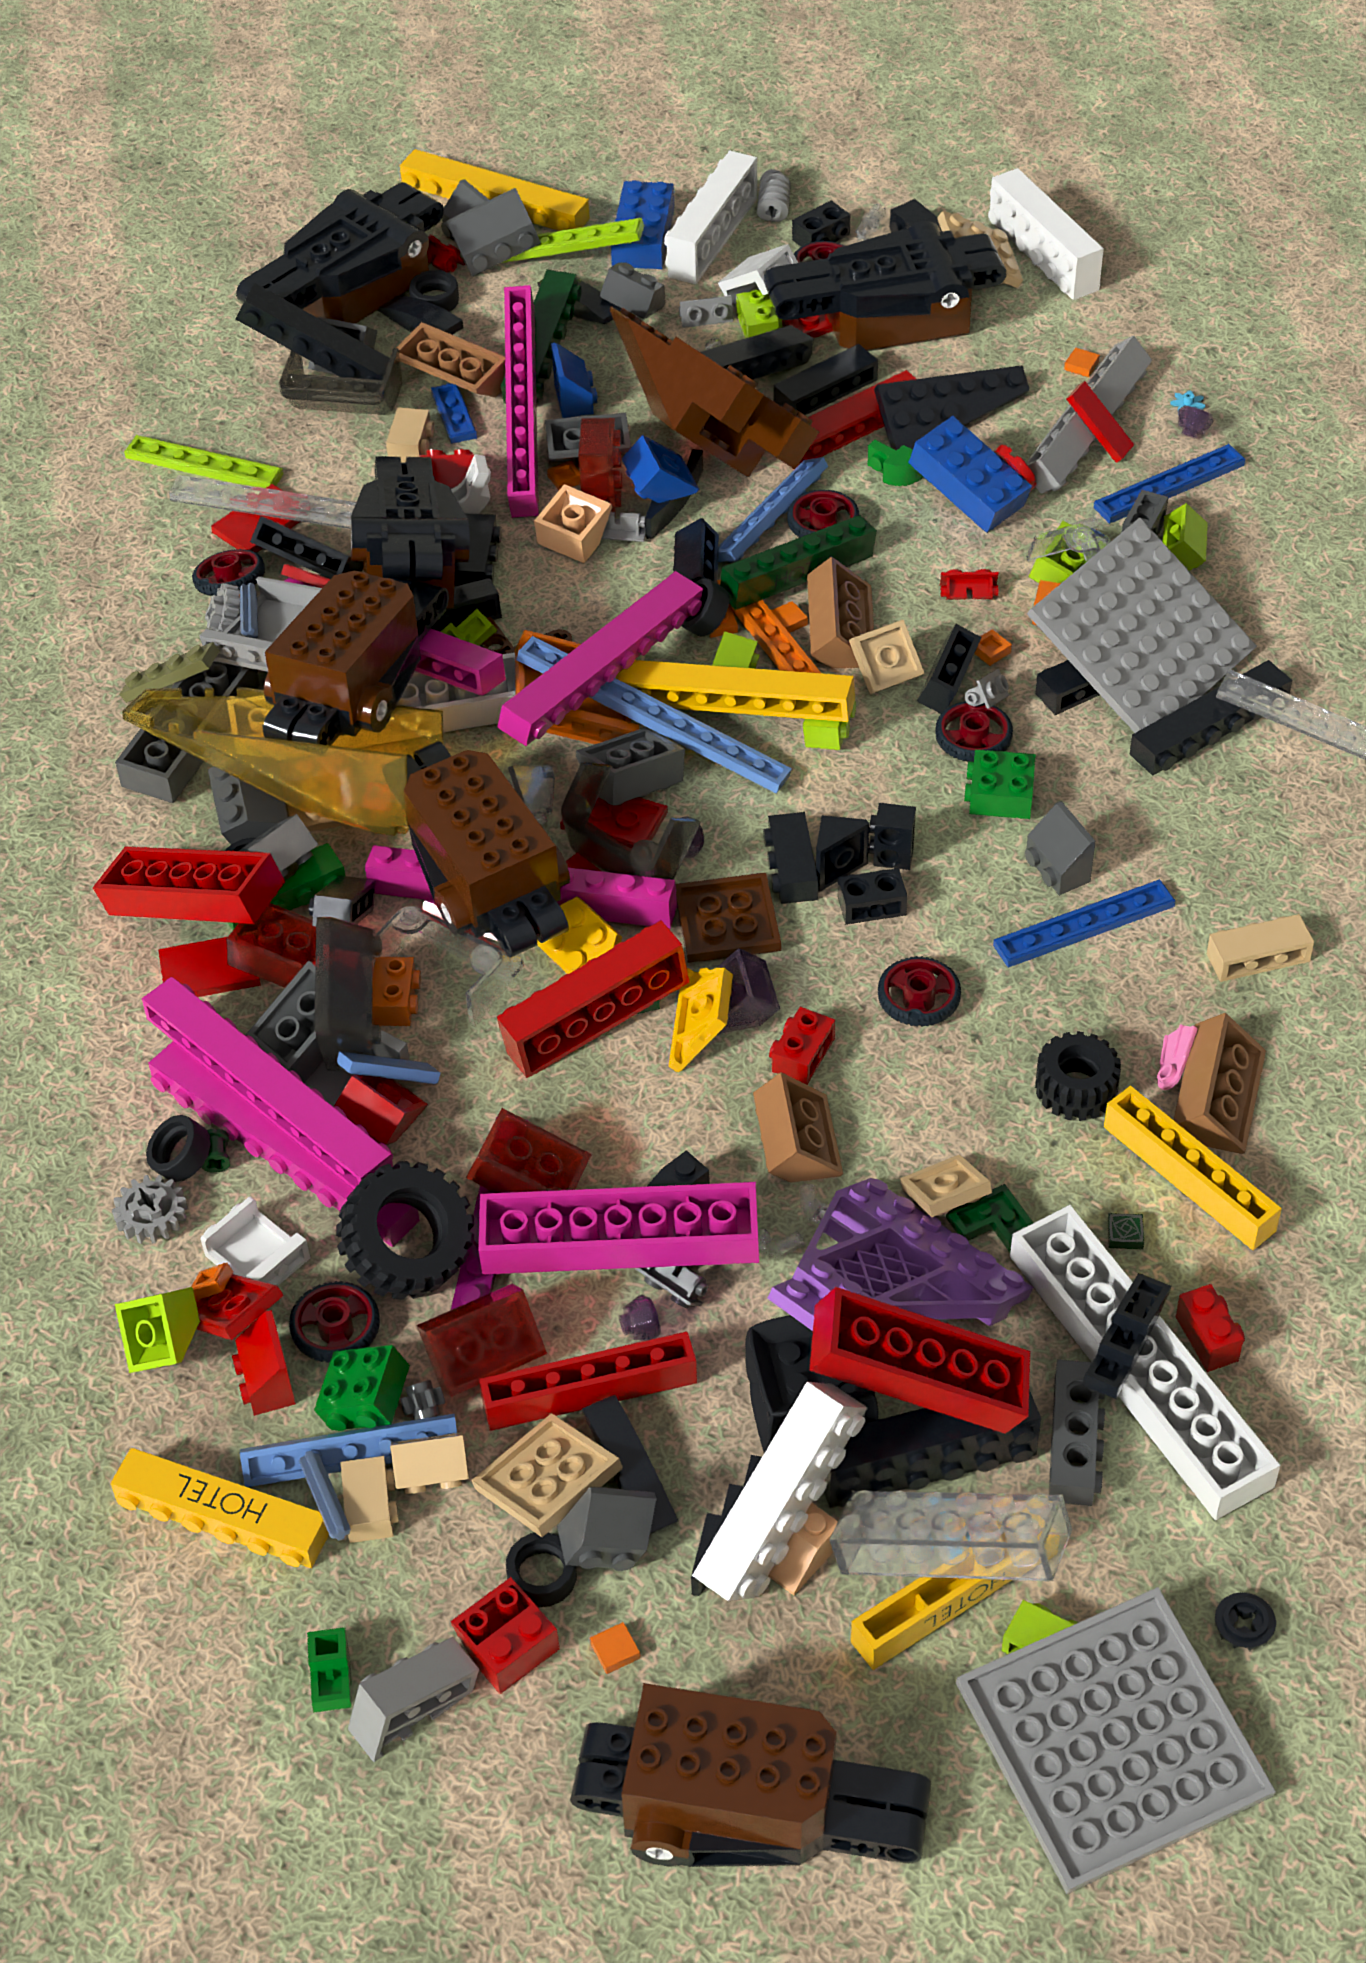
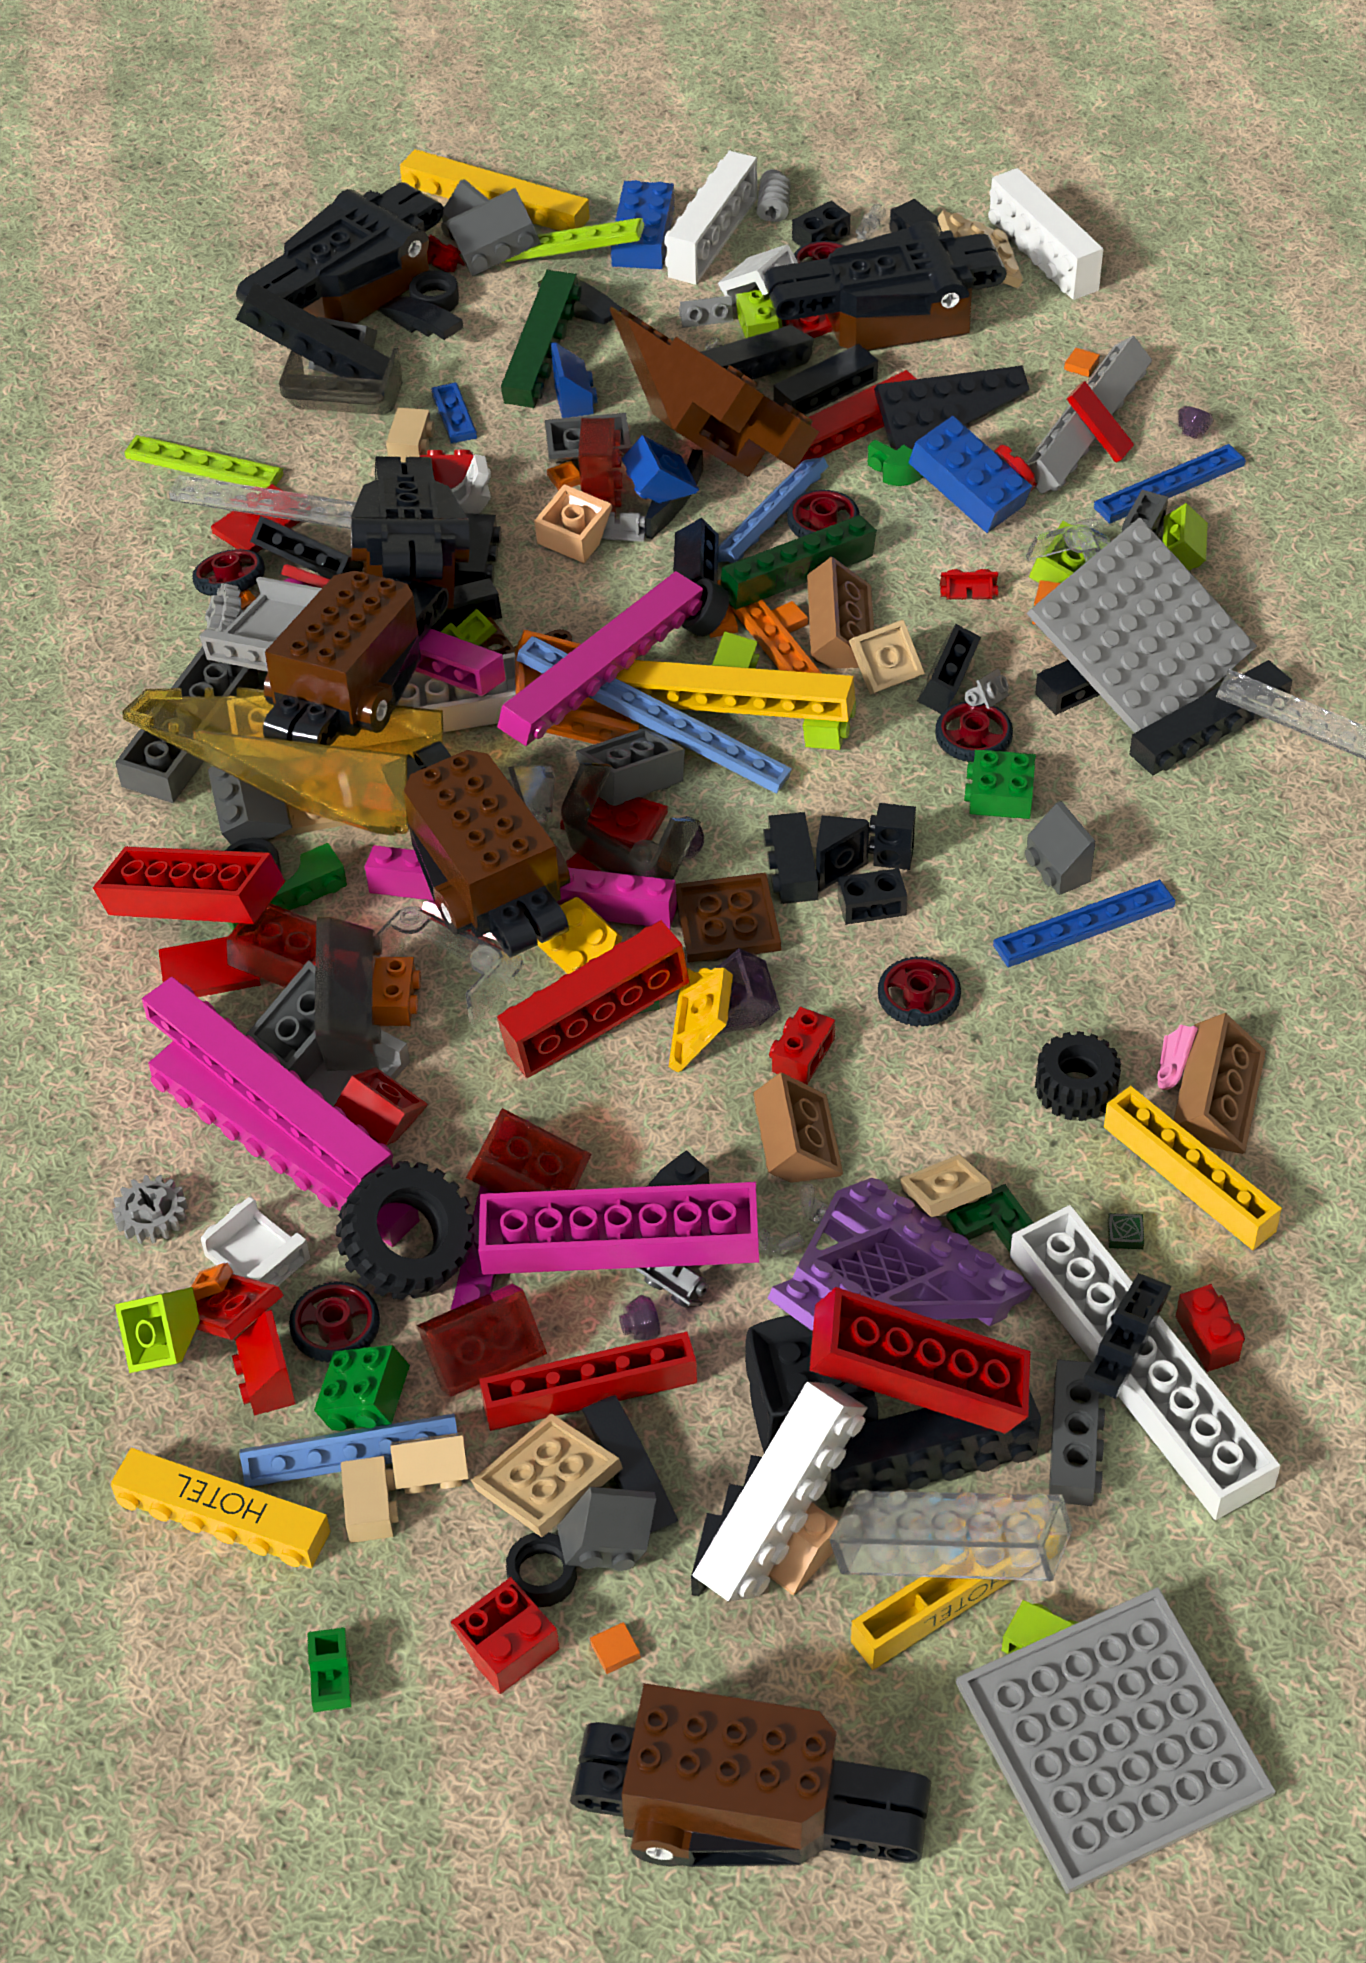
olive plate [119,642,220,703] -> none
black tyre [146,1115,211,1182] -> none
dark green bush [201,1129,230,1173] -> none
dark grey slope [239,814,318,877] -> none
sand blue axle [240,583,258,639] -> none
sand blue axle [299,1451,351,1541] -> none
black brick [309,875,376,931] -> none
medium blue tile [337,1051,440,1084] -> none
light grey wedge [348,1637,479,1762] -> none
medium nougat slope [390,322,505,398] -> none
dark grey gear [400,1380,446,1420] -> none
dark pink brick [504,285,539,518] -> none
dark grey slope [599,262,666,320] -> none
orange plate [974,629,1012,666] -> none
medium azure plant [1170,390,1205,415] -> none
tan brick [1206,914,1314,982] -> none
black gear [1214,1592,1276,1651] -> none

